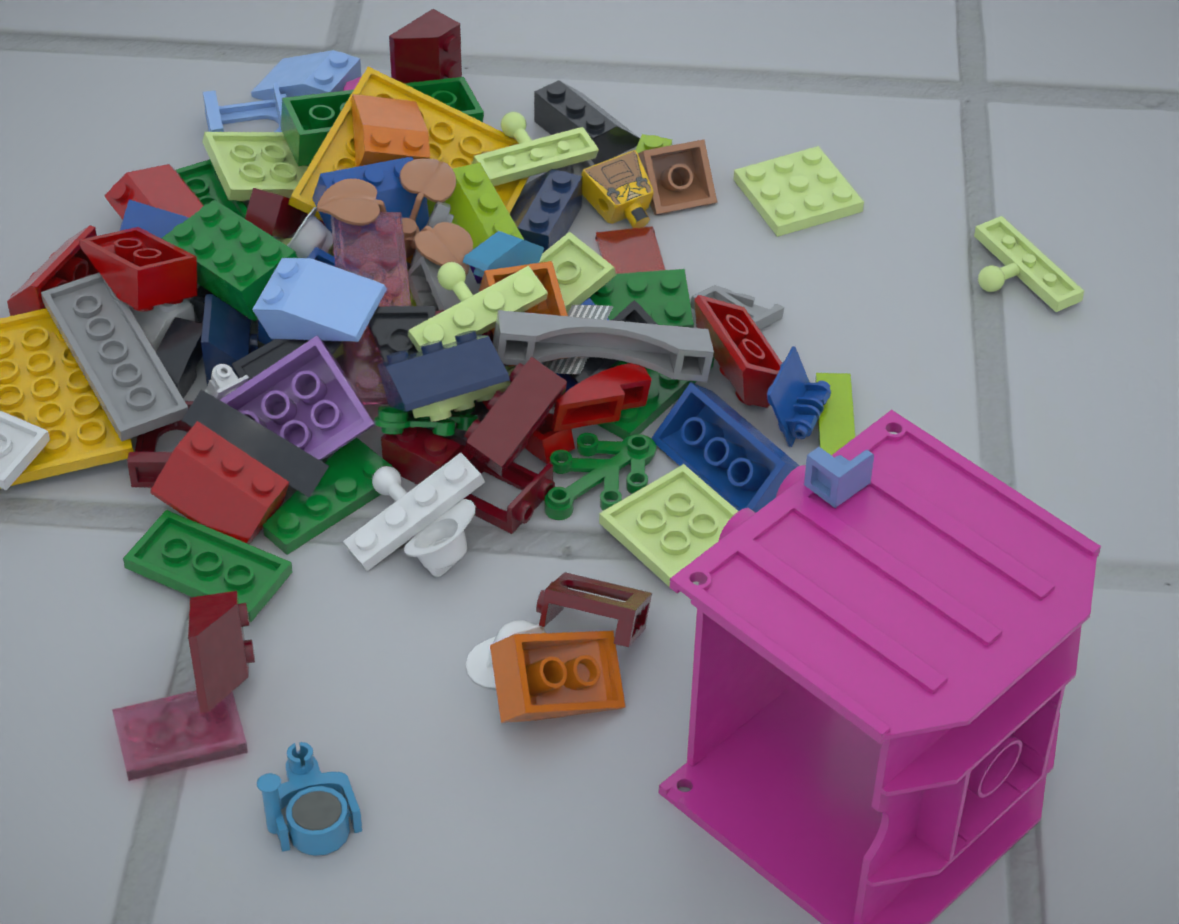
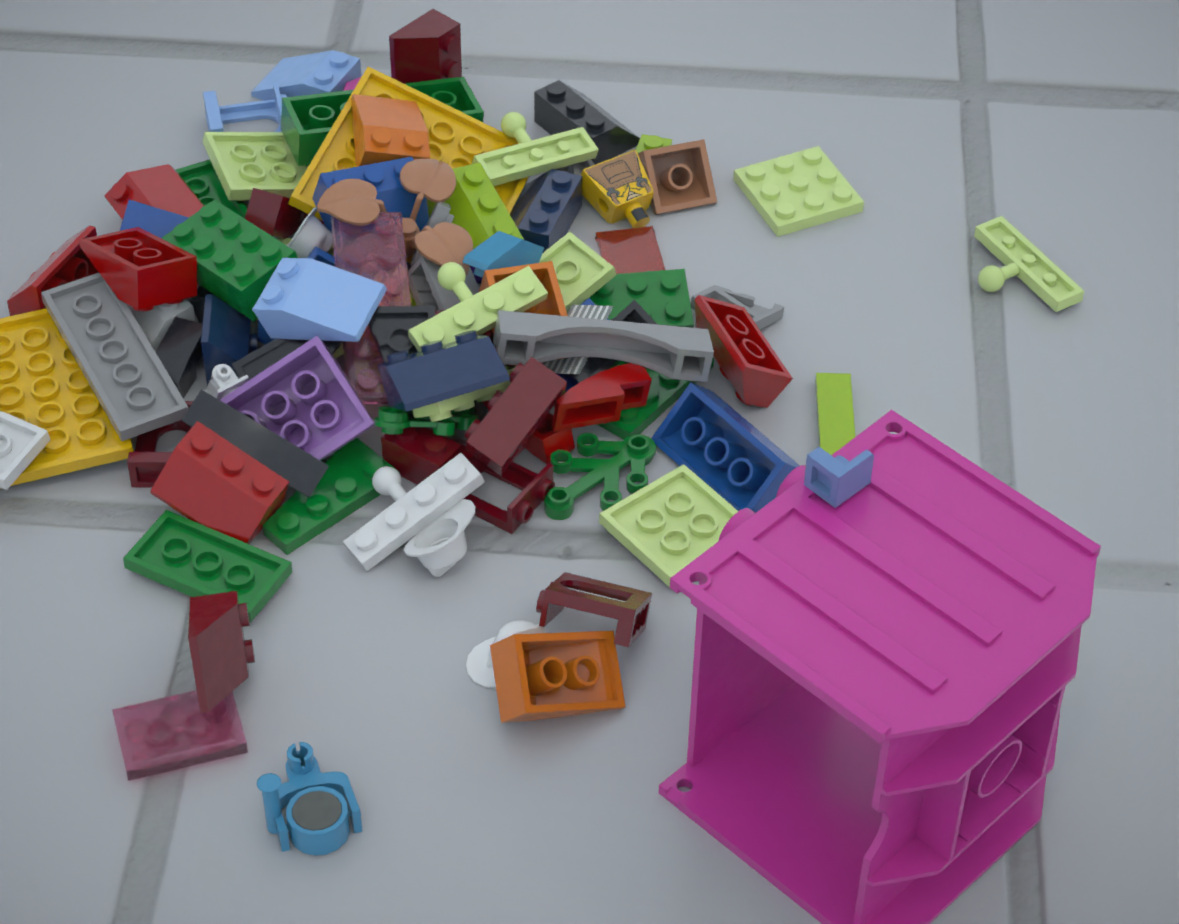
blue hinge [767,346,831,447] -> none

